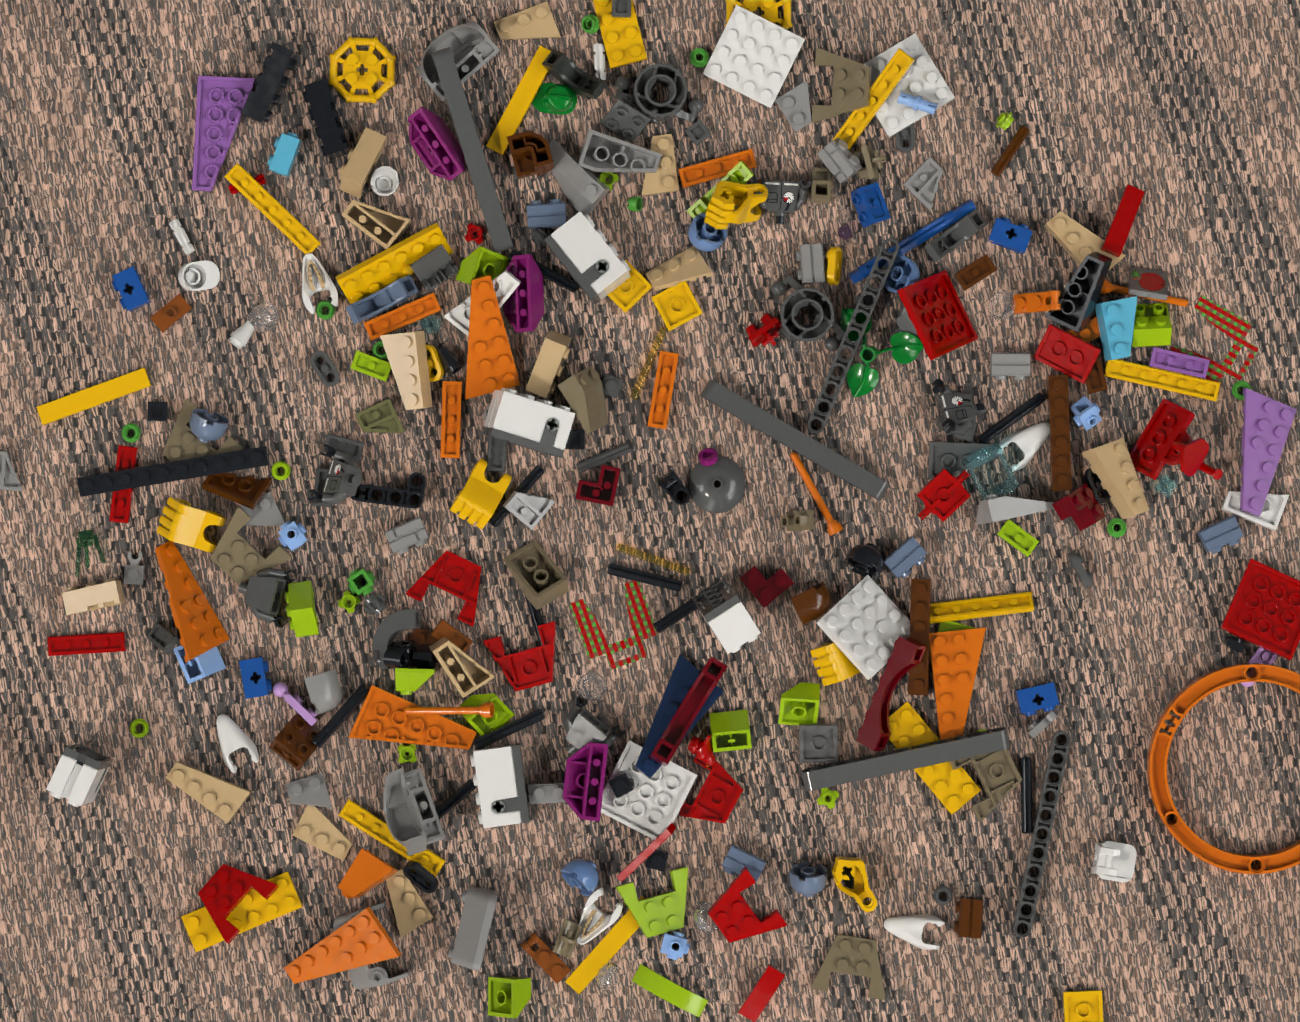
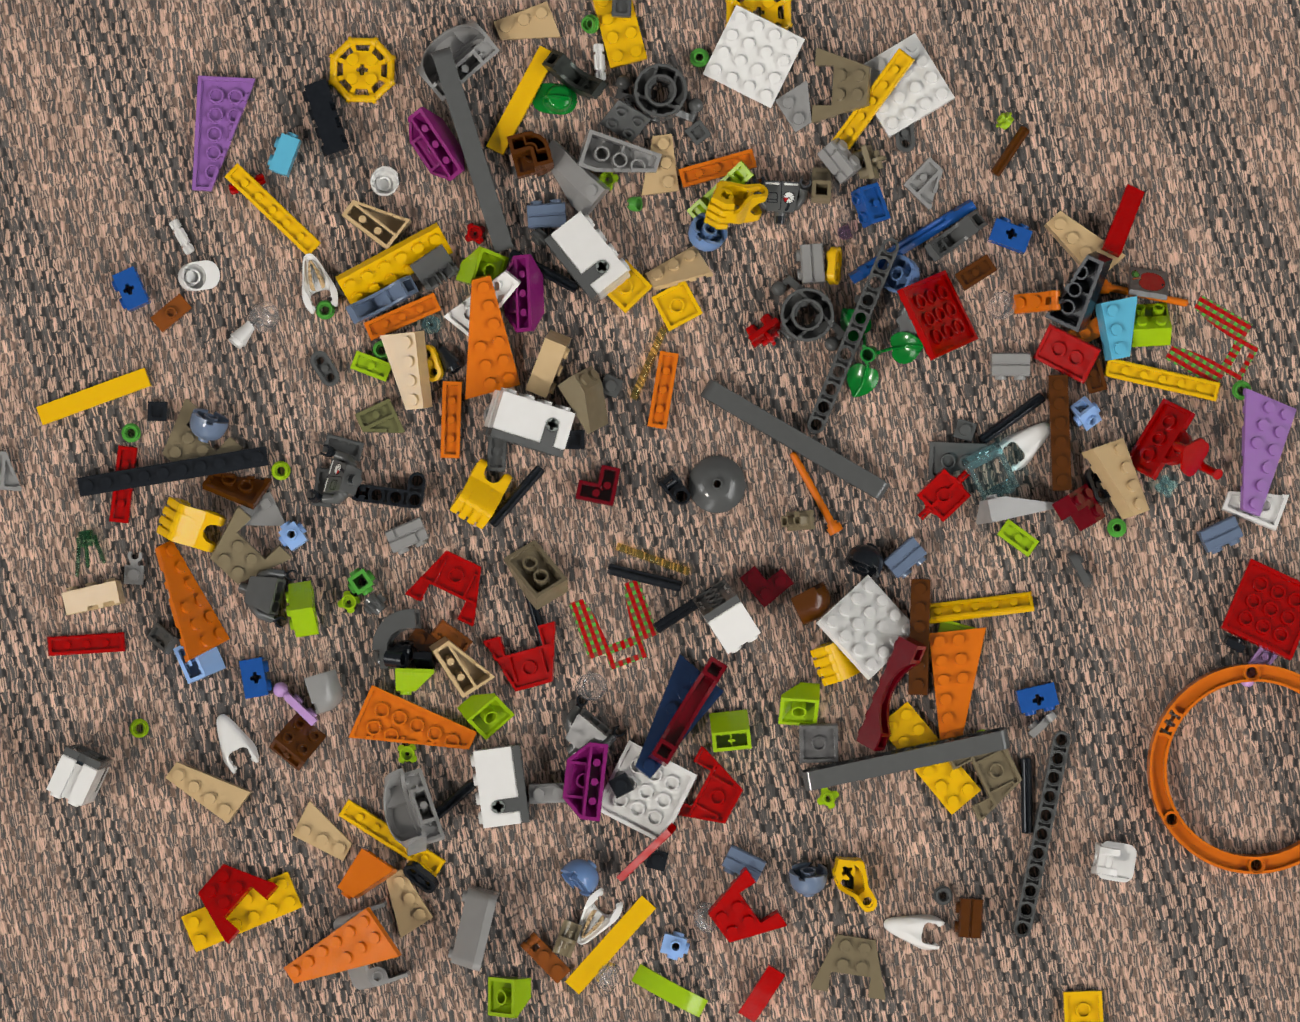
black wedge [241,42,298,126] -> none
light grey wing [285,773,333,809] -> none
black axle [312,686,369,748] -> none
tan wedge [339,127,387,199] -> none
orange piece [404,702,494,718] -> none
black axle [473,709,545,750] -> none
light grey wing [503,491,555,530] -> none
dark grey axle [576,443,631,473] -> none
lime wing [615,866,688,938] -> none
red animal [688,735,716,767] -> none
magenta tile [698,448,718,466] -> none
light blue pin [897,91,938,115] -> none
dark grey torso [932,379,985,435] -> none
medium lavender plate [1149,347,1210,379] -> none

